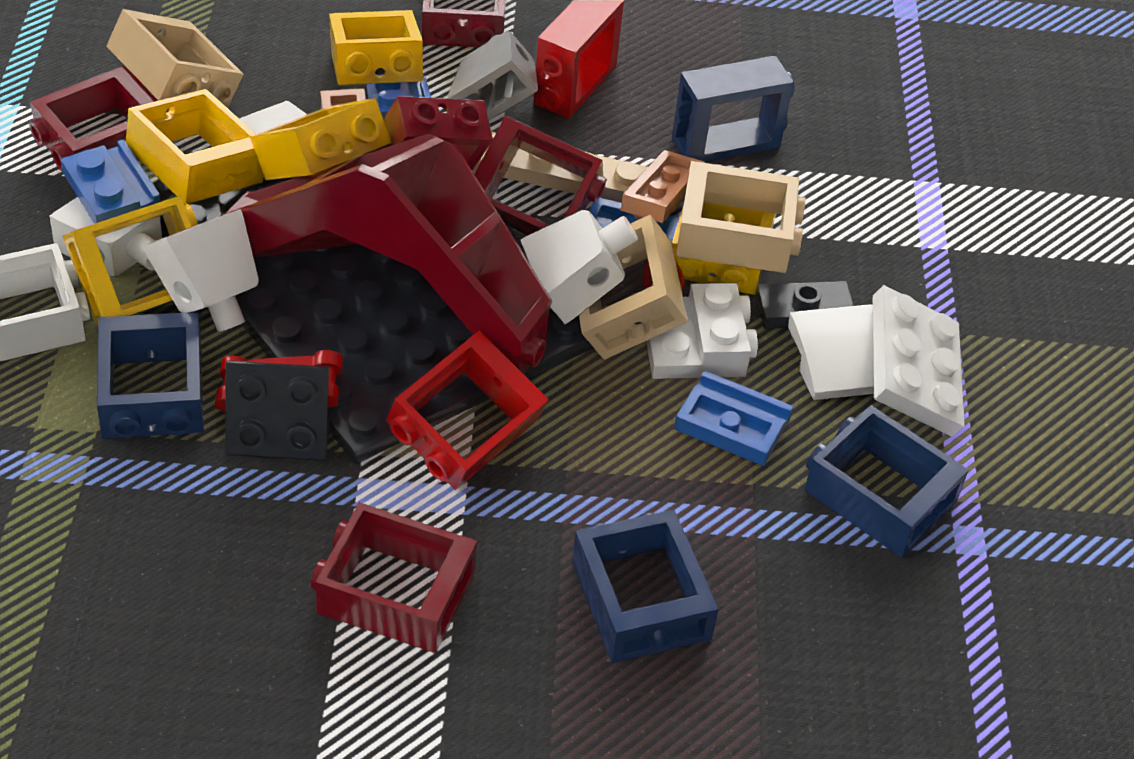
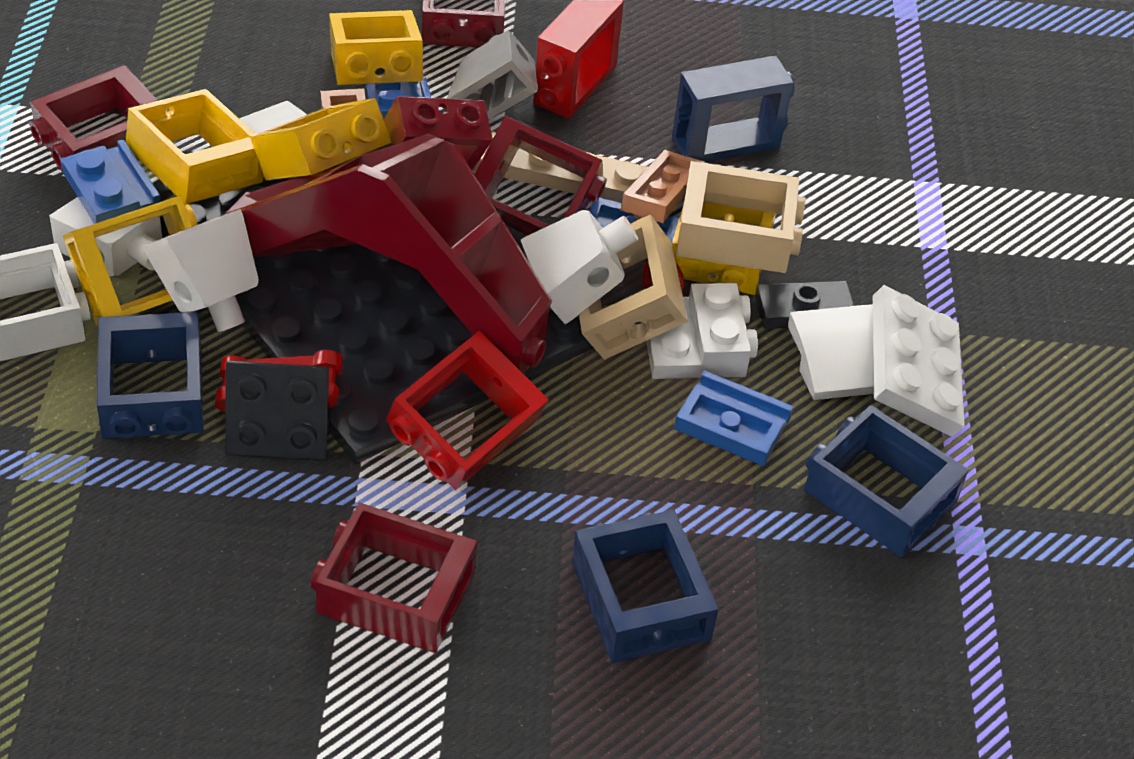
tan window [106,9,244,108] -> none

